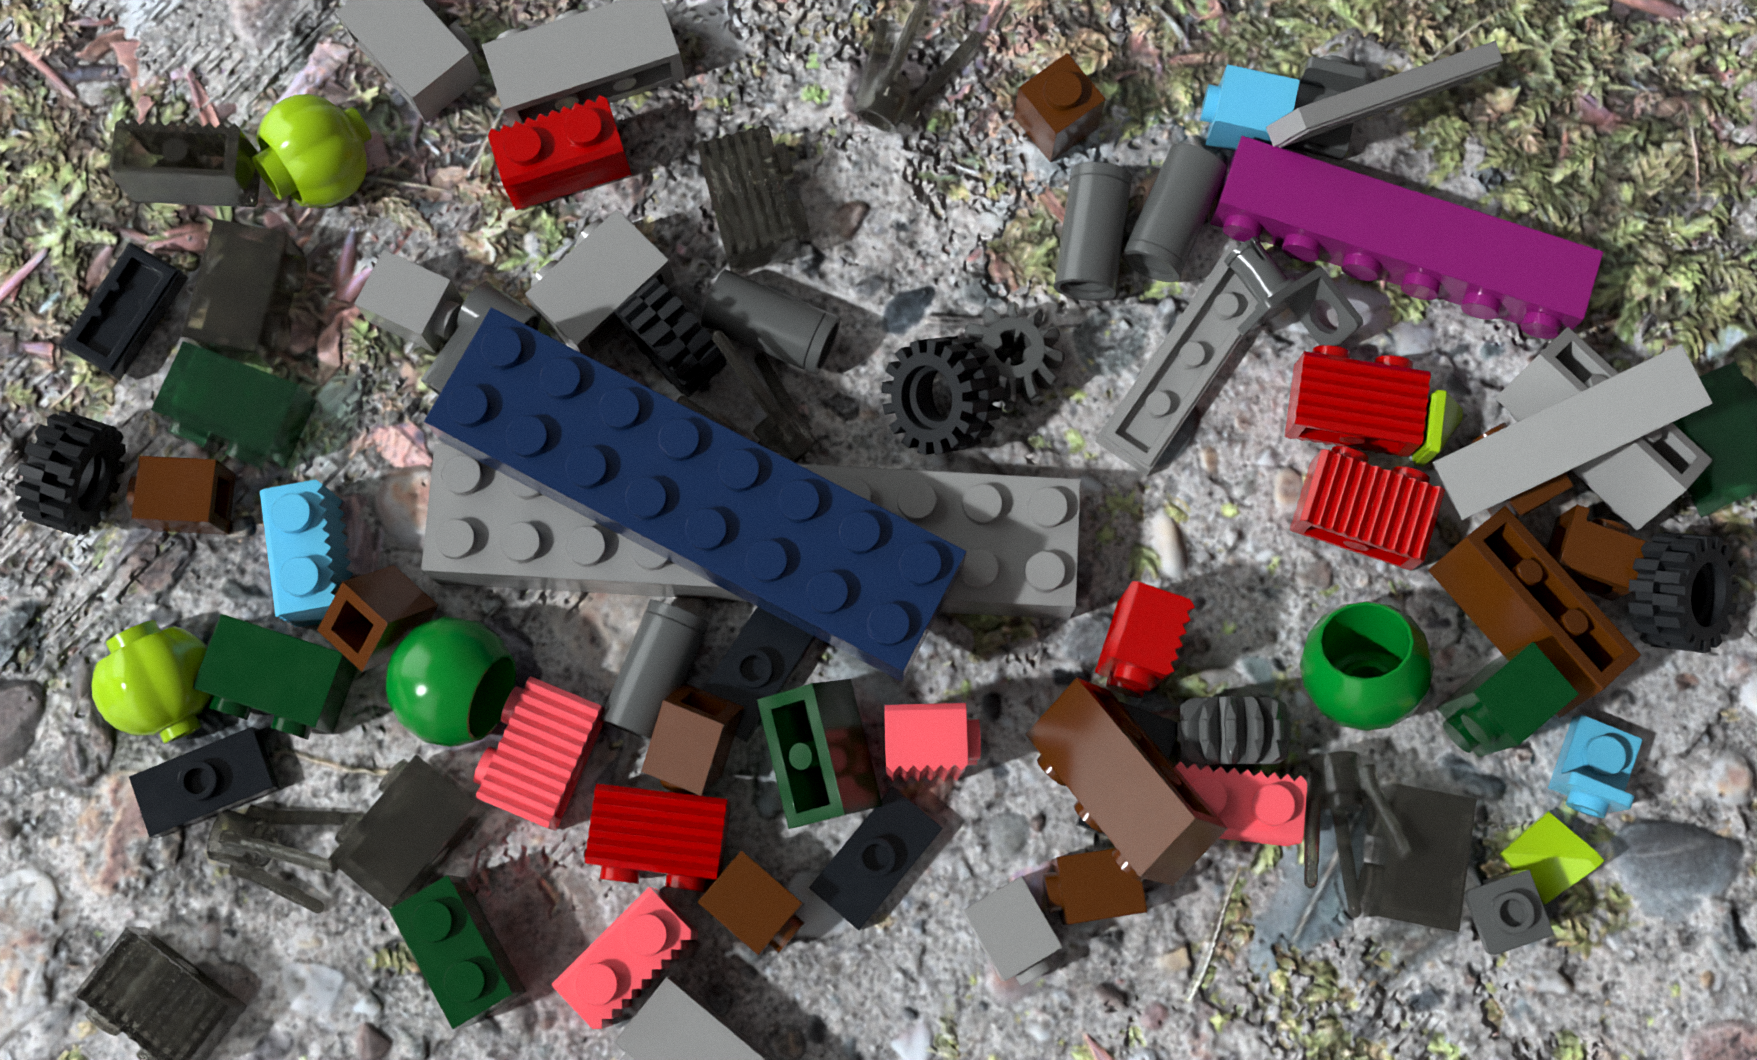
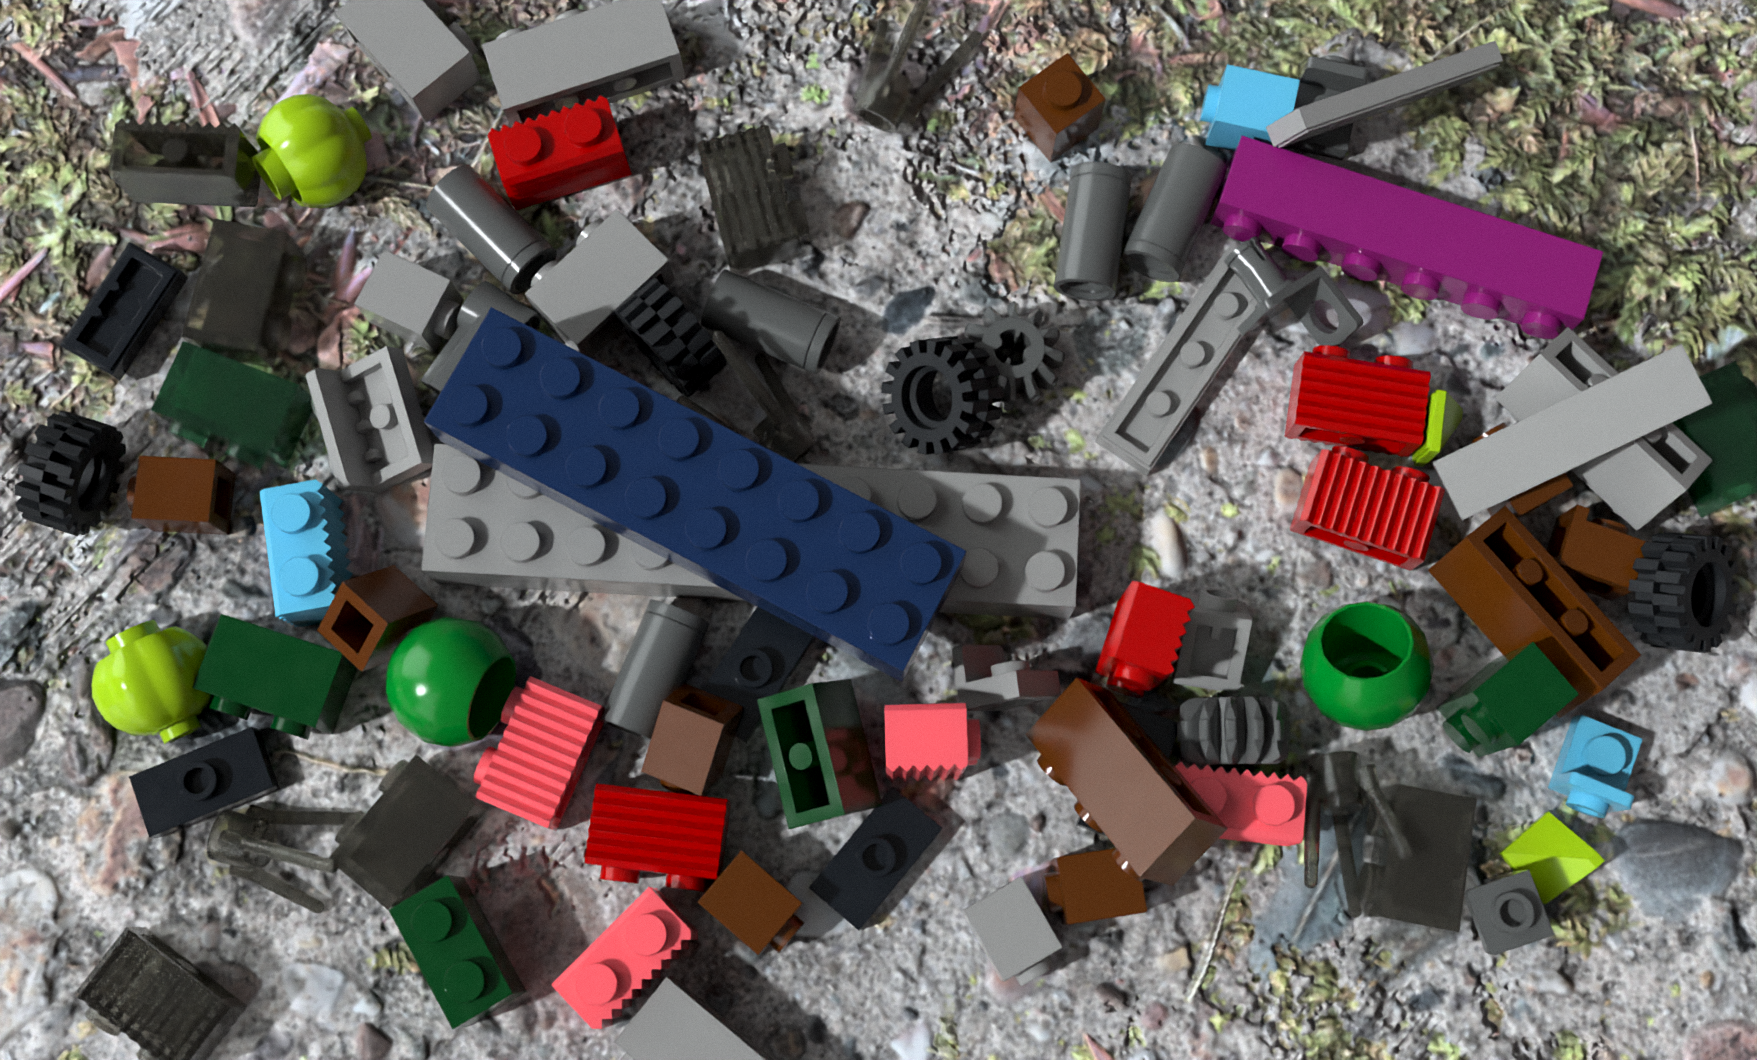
none -> light grey bracket [306,346,434,493]
none -> dark grey pin [426,165,557,294]
none -> light grey bracket [952,644,1061,711]
none -> light grey bracket [1172,587,1253,693]

